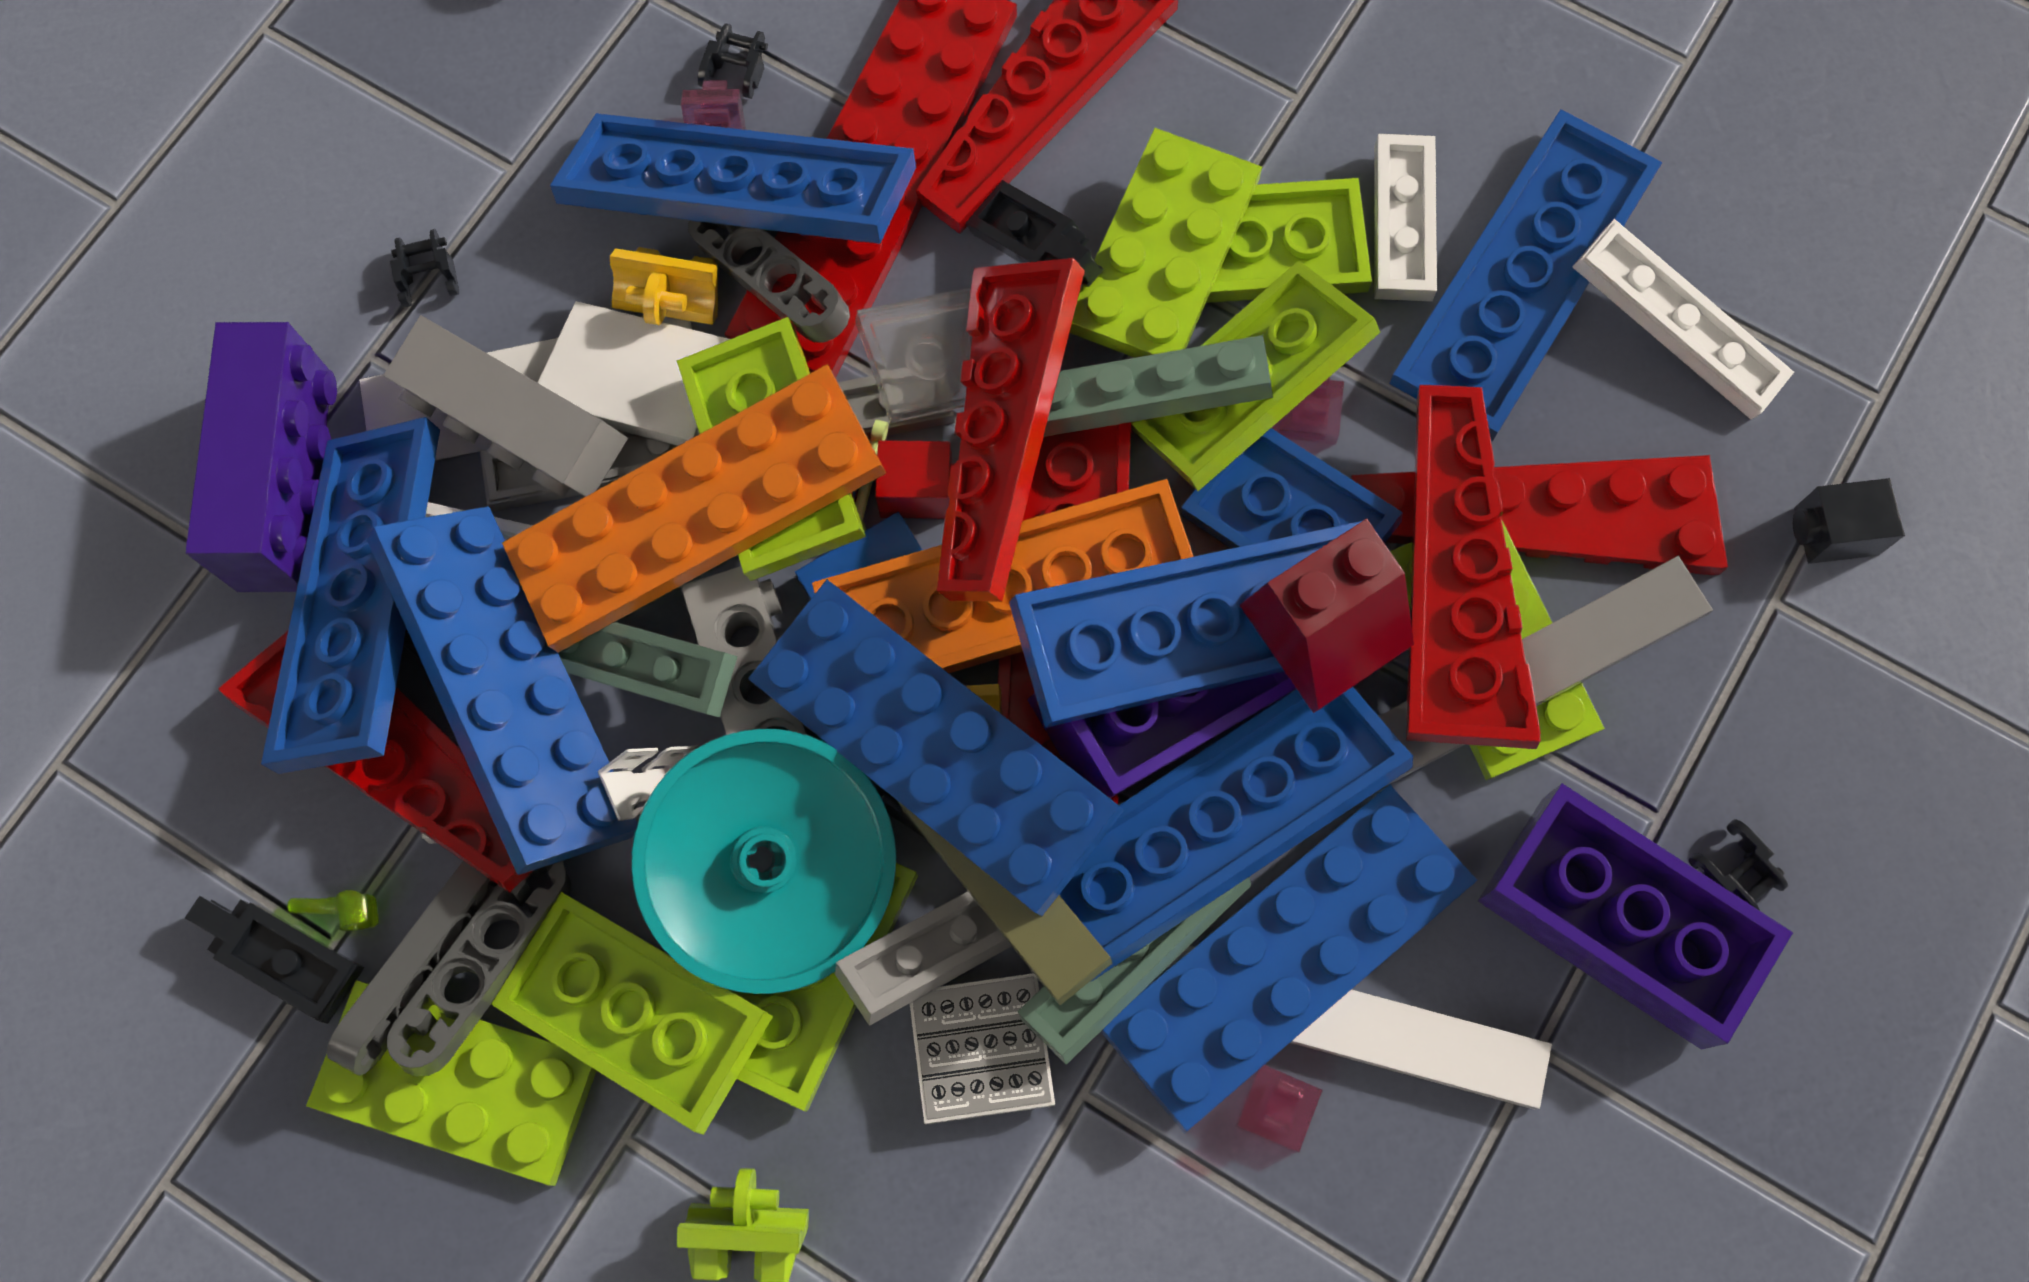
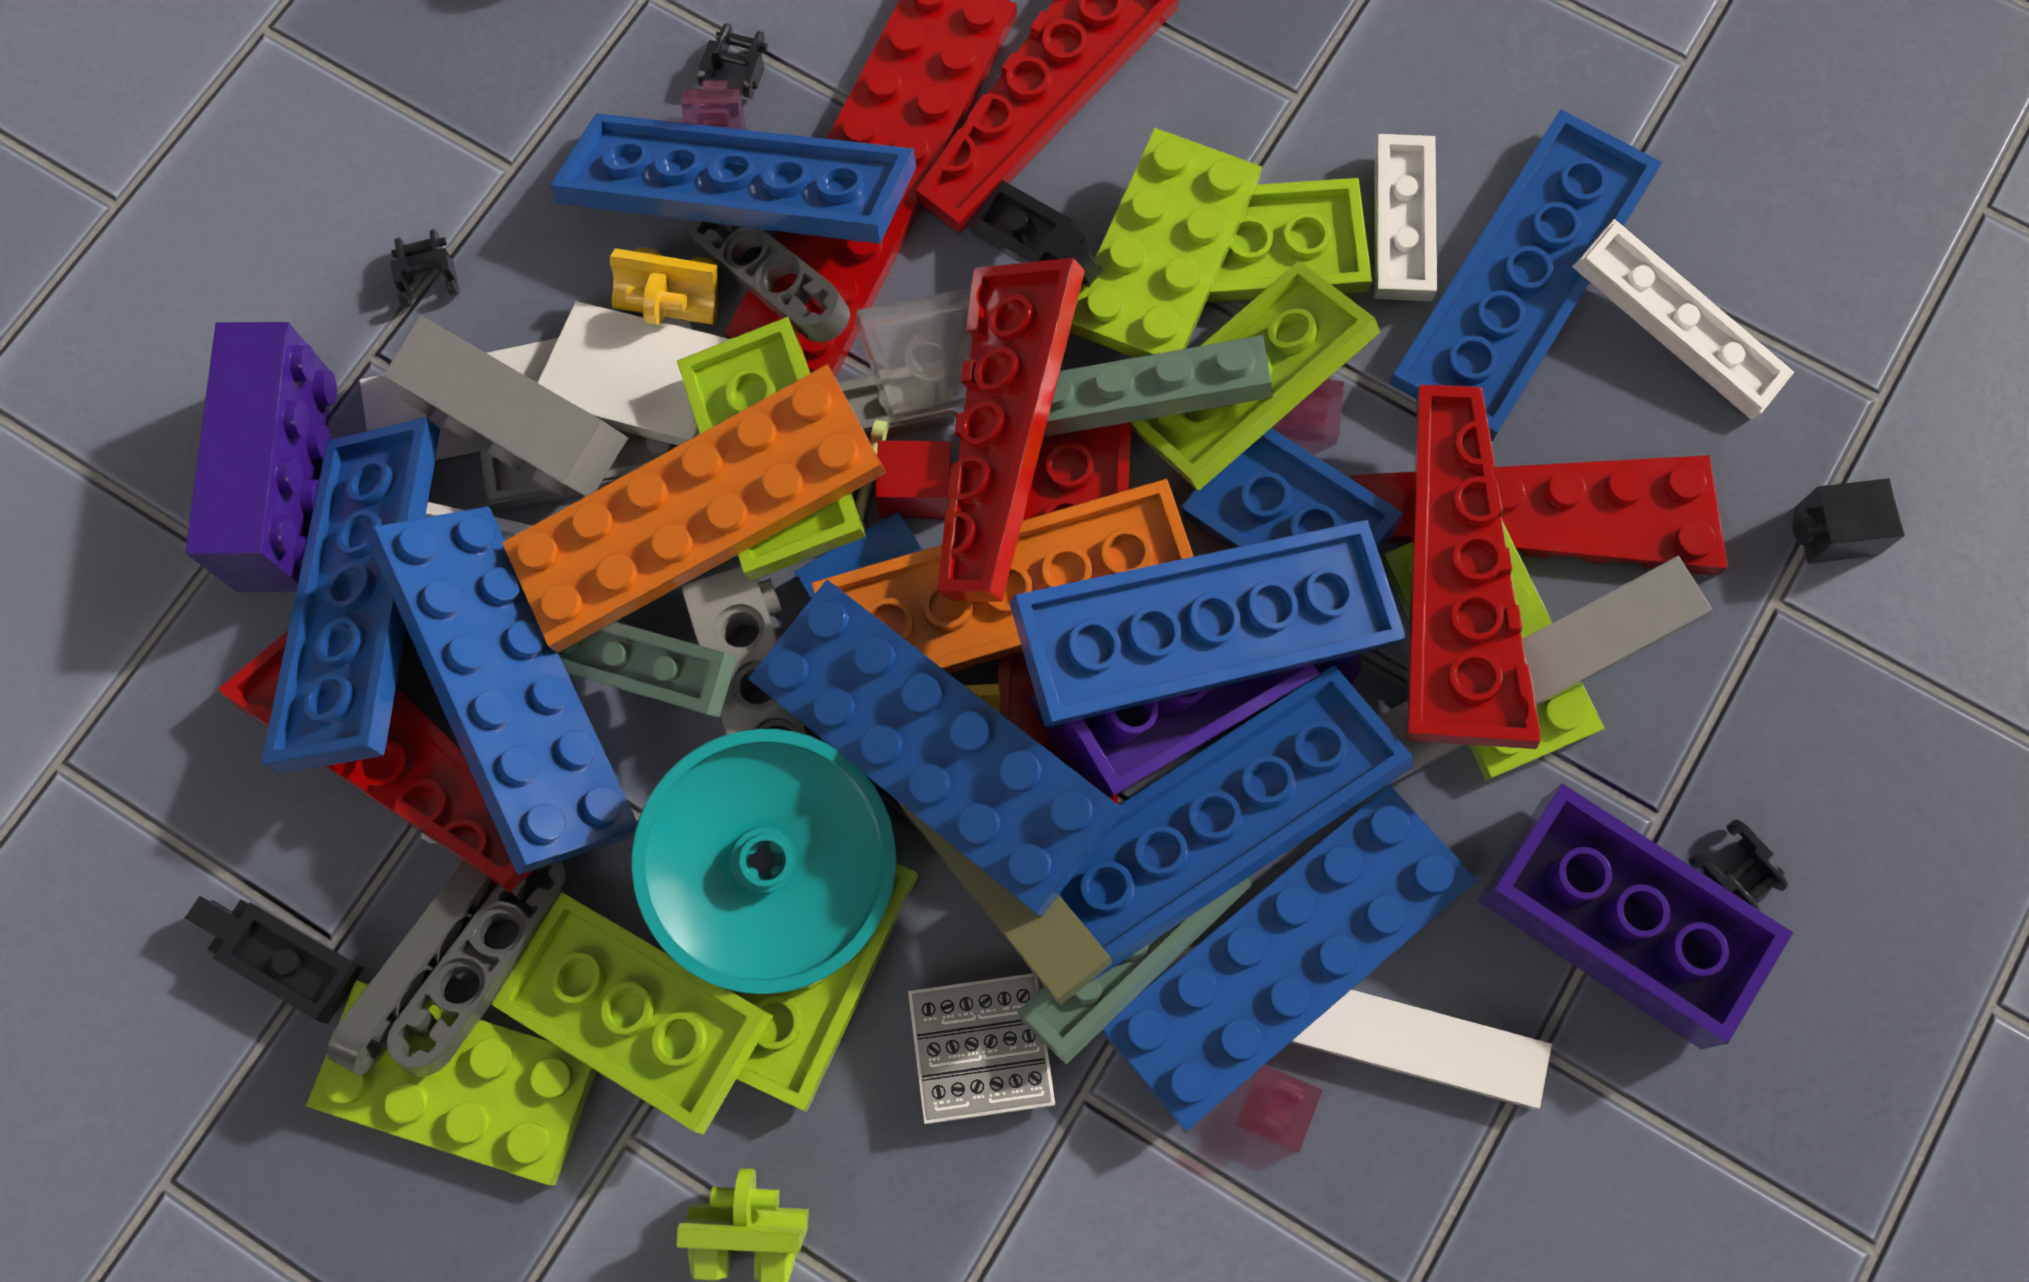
clear neon green hand [288,890,379,931] -> none
white piece [597,745,700,821] -> none
light grey plate [835,891,1012,1026] -> none
dark red slope [1240,519,1414,713] -> none

